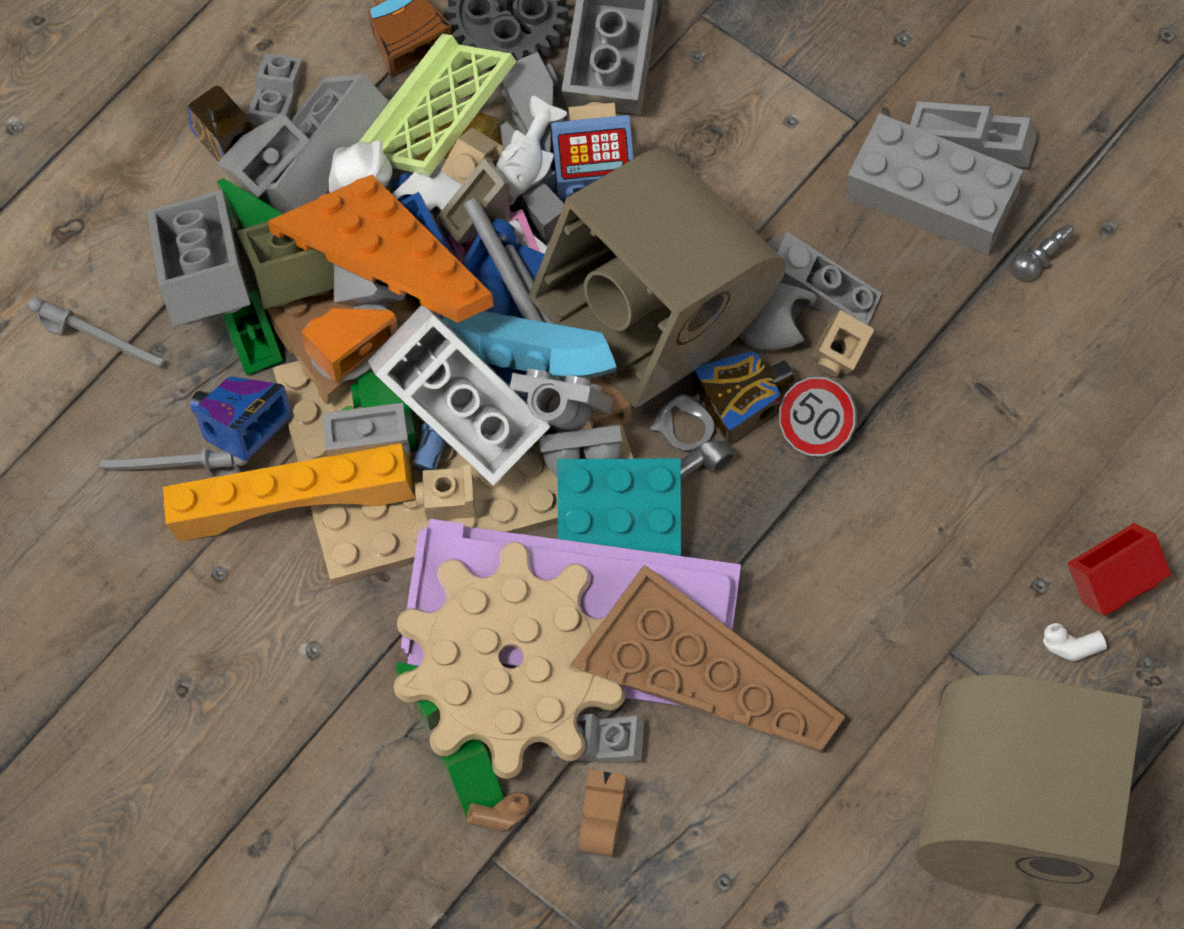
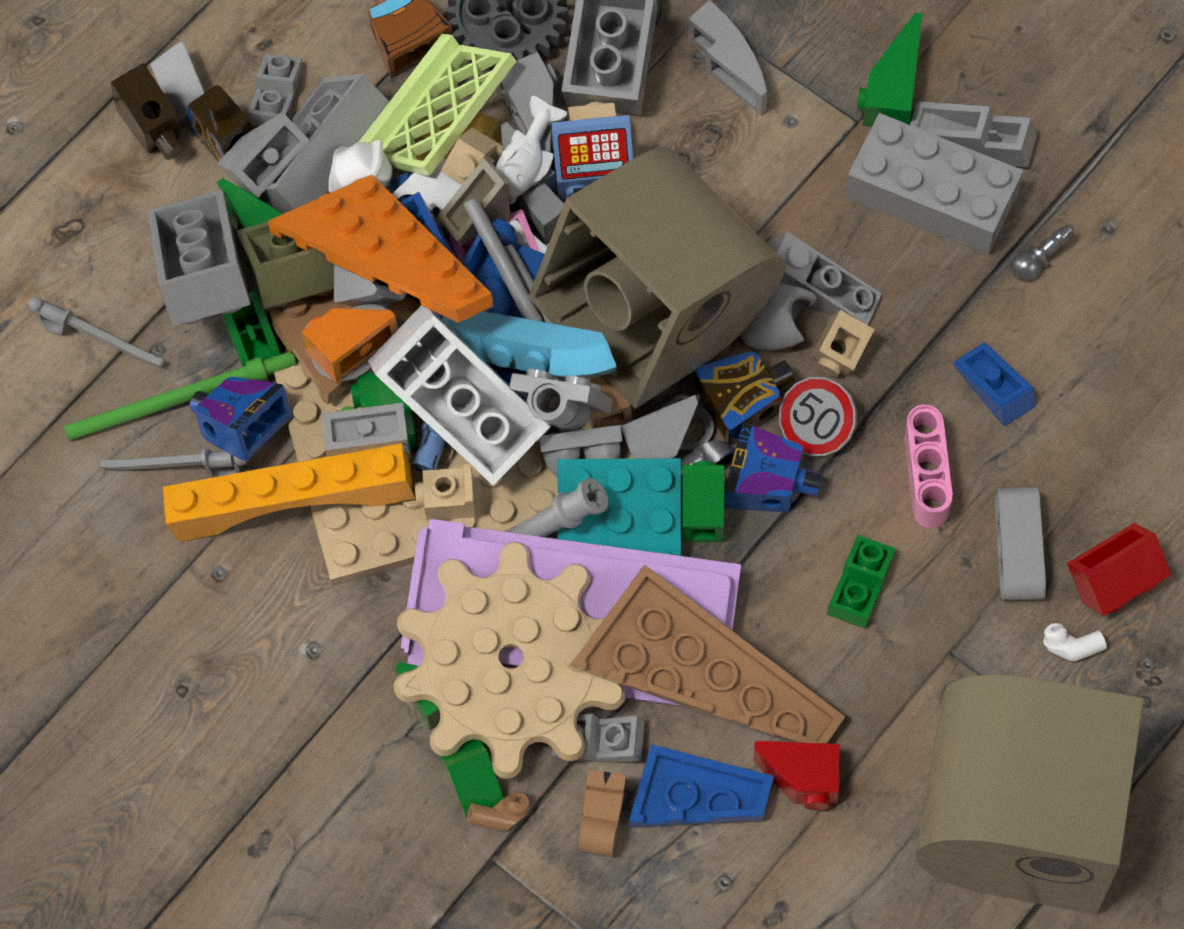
none -> bright green bar [64,352,297,441]
none -> dark brown torso [111,63,185,160]
none -> light grey slope [150,41,205,126]
none -> light grey pin [504,478,608,537]
none -> light grey slope [620,395,698,459]
none -> blue wing [629,744,774,827]
none -> green slope [682,461,724,543]
none -> light grey slope [688,0,767,115]
none -> torso [724,423,823,512]
none -> red slope [753,741,840,810]
none -> green slope [827,535,896,628]
none -> green slope [857,12,923,127]
none -> bright pink beam [904,405,953,528]
none -> blue slope [953,342,1036,426]
none -> light grey beam [995,487,1046,600]

